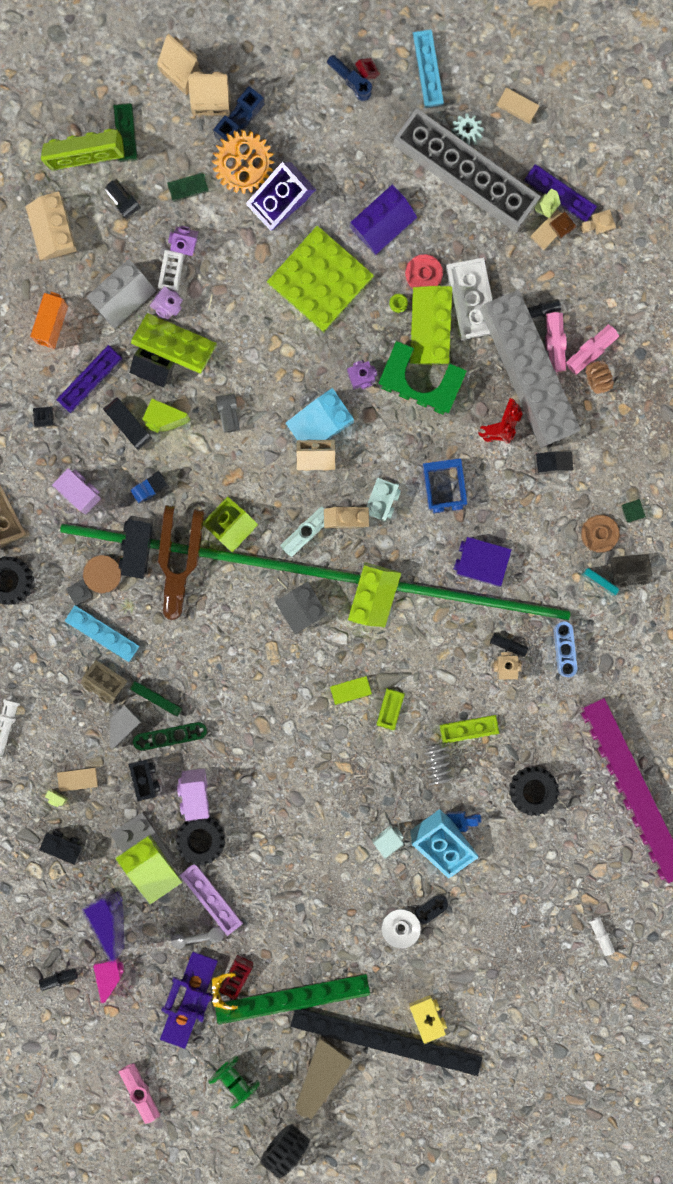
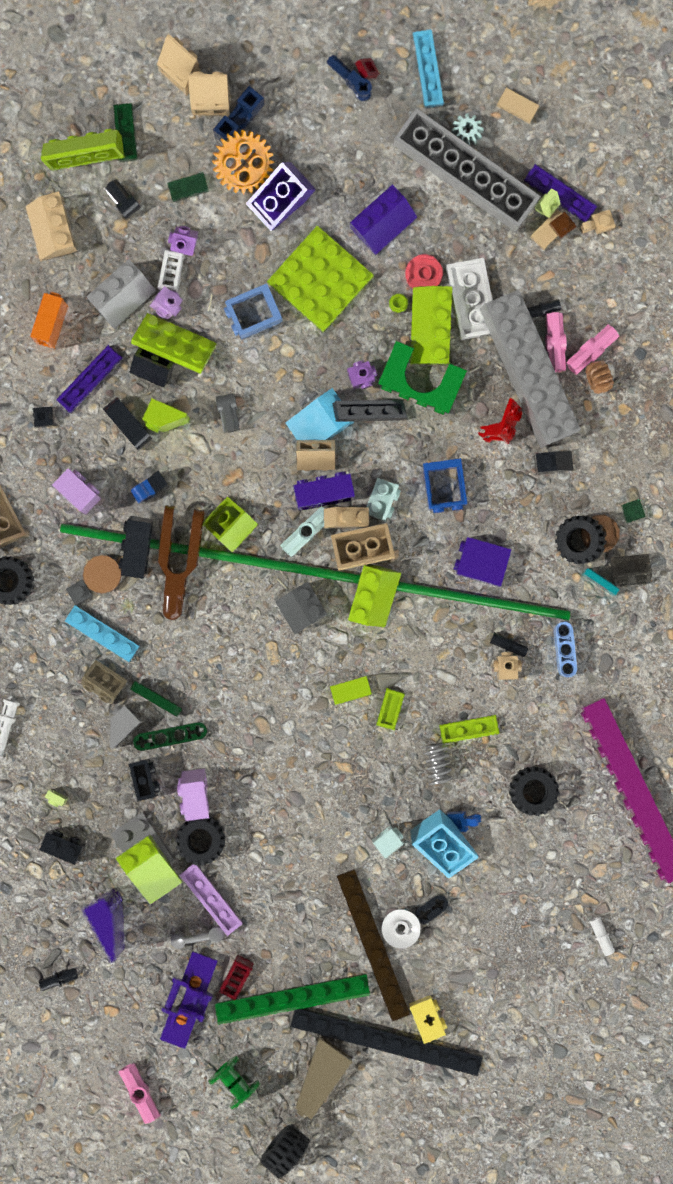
tan tile [57,768,98,792] -> none
dark pink slope [93,957,124,1003] -> none
yellow cap [212,973,237,1010] -> none
none -> medium blue window [223,283,283,340]
none -> dark purple brick [293,471,355,511]
none -> tan slope [331,523,395,570]
none -> black plate [332,400,407,422]
none -> dark brown plate [337,868,410,1022]
none -> black tyre [555,516,607,564]

